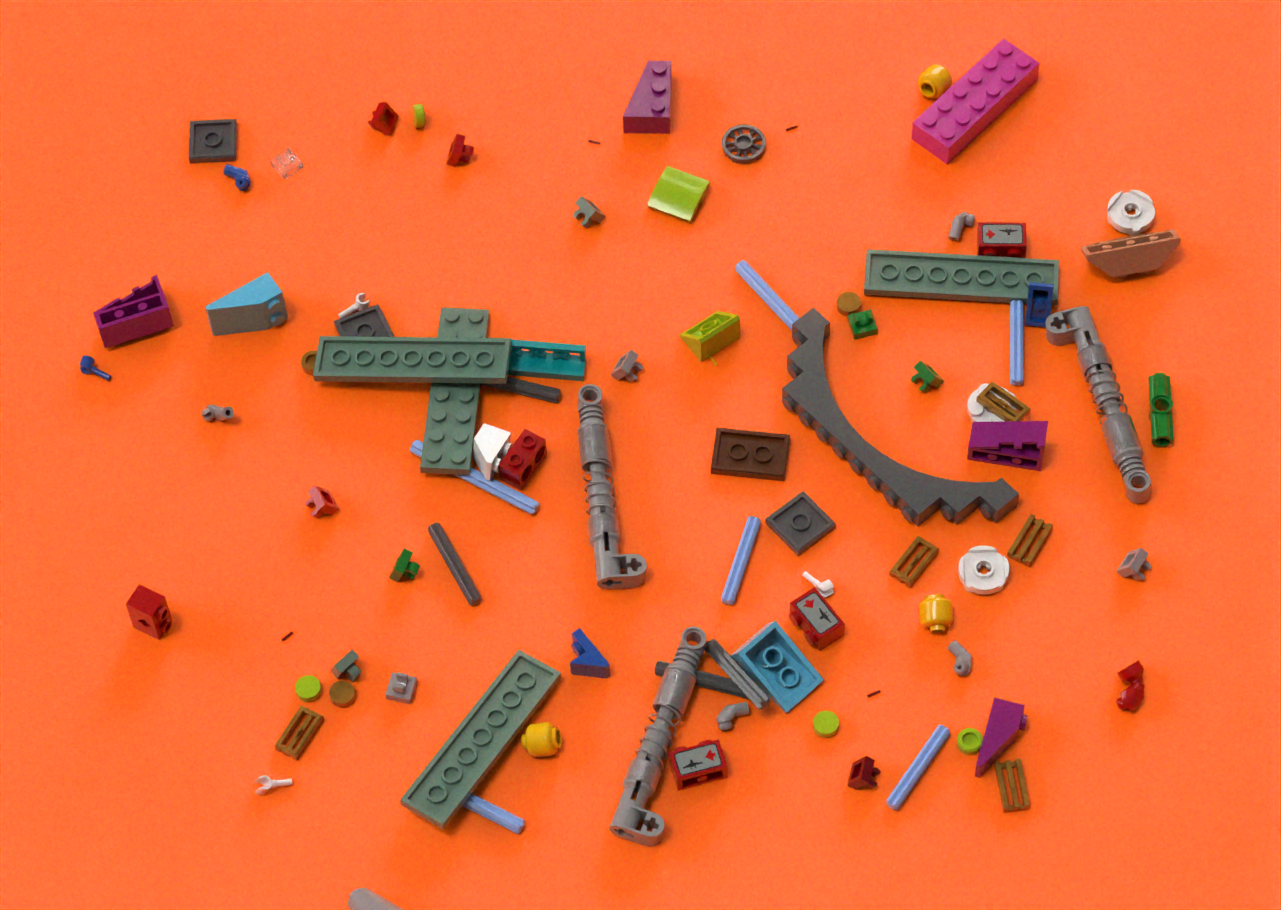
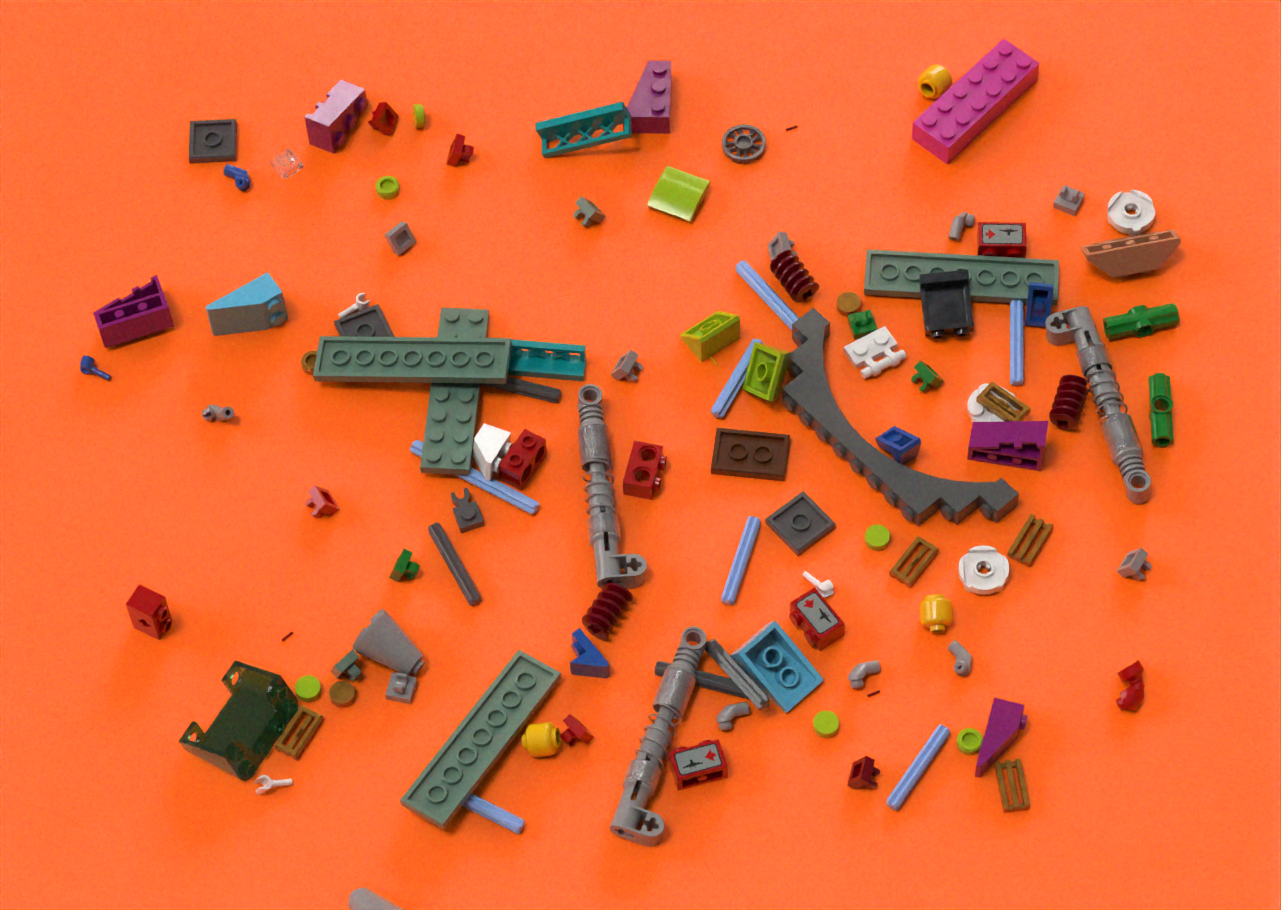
none -> clear green windscreen [179,660,298,781]
none -> wedge [304,79,368,154]
none -> light grey cone [352,609,425,676]
none -> lime tile [376,176,400,200]
none -> tile [384,221,417,255]
none -> dark grey plate [451,488,484,533]
none -> teal fence [535,102,631,158]
none -> red tile [560,714,594,747]
none -> dark red piece [582,583,633,640]
none -> red brick [622,440,667,500]
none -> light blue axle [711,339,764,418]
none -> lime slope [742,342,791,402]
none -> light grey tile [767,231,797,261]
none -> dark red piece [770,250,819,302]
none -> white plate [843,326,907,379]
none -> light grey arm [848,660,880,688]
none -> lime tile [865,524,890,551]
none -> blue slope [875,426,921,465]
none -> black panel [919,270,974,339]
none -> dark red piece [1049,374,1089,430]
none -> tile [1053,185,1085,216]
none -> green piece [1103,303,1180,339]

